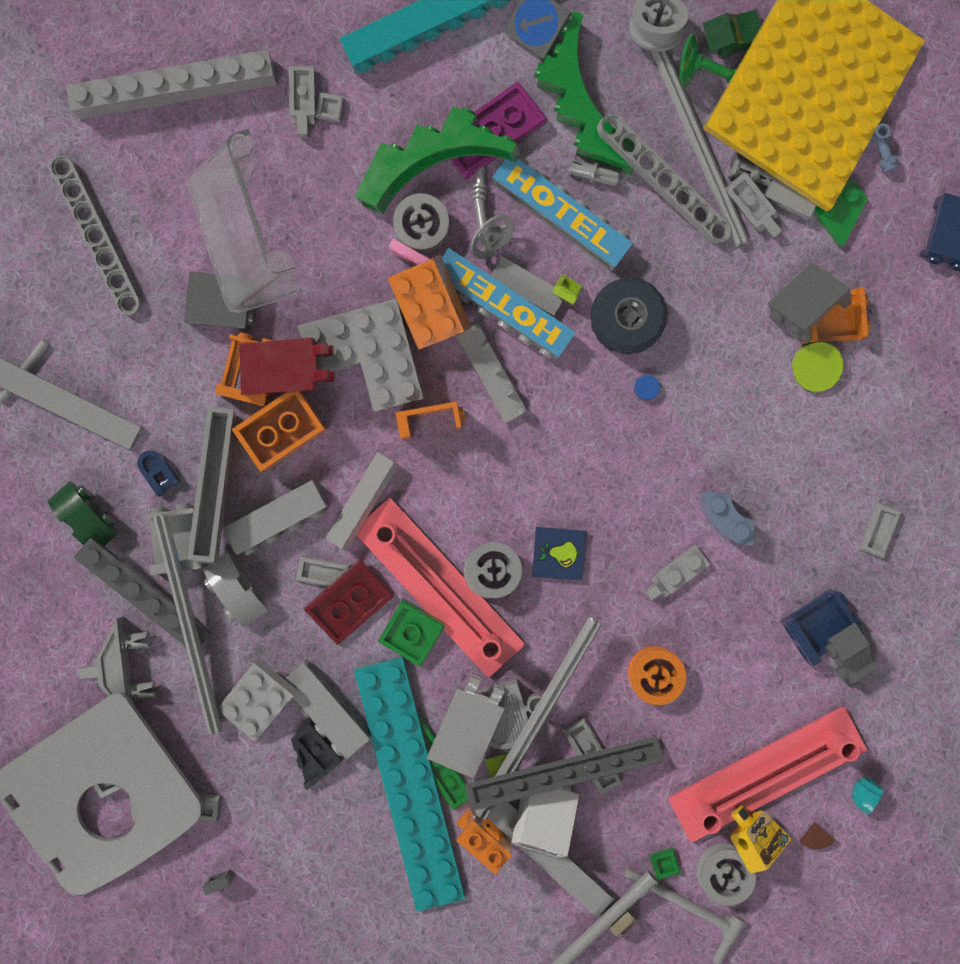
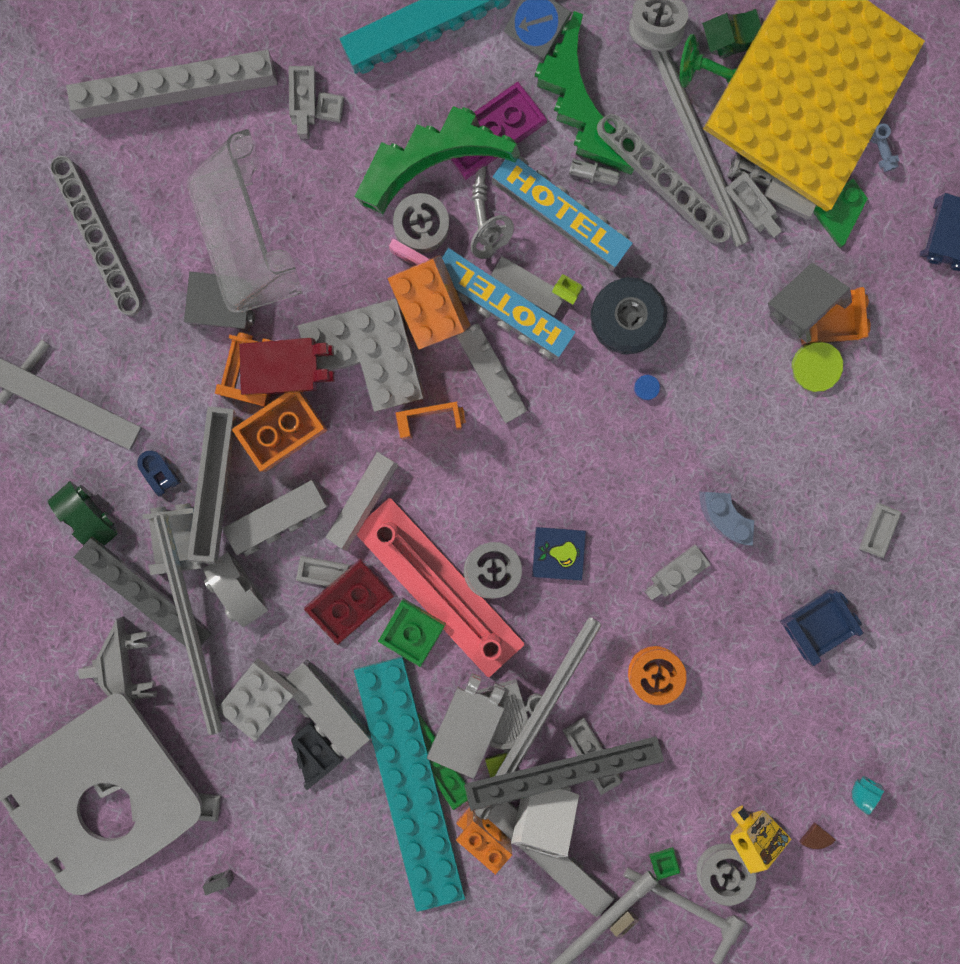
coral piece [668,706,867,842] -> none
dark grey brick [825,623,879,684] -> none

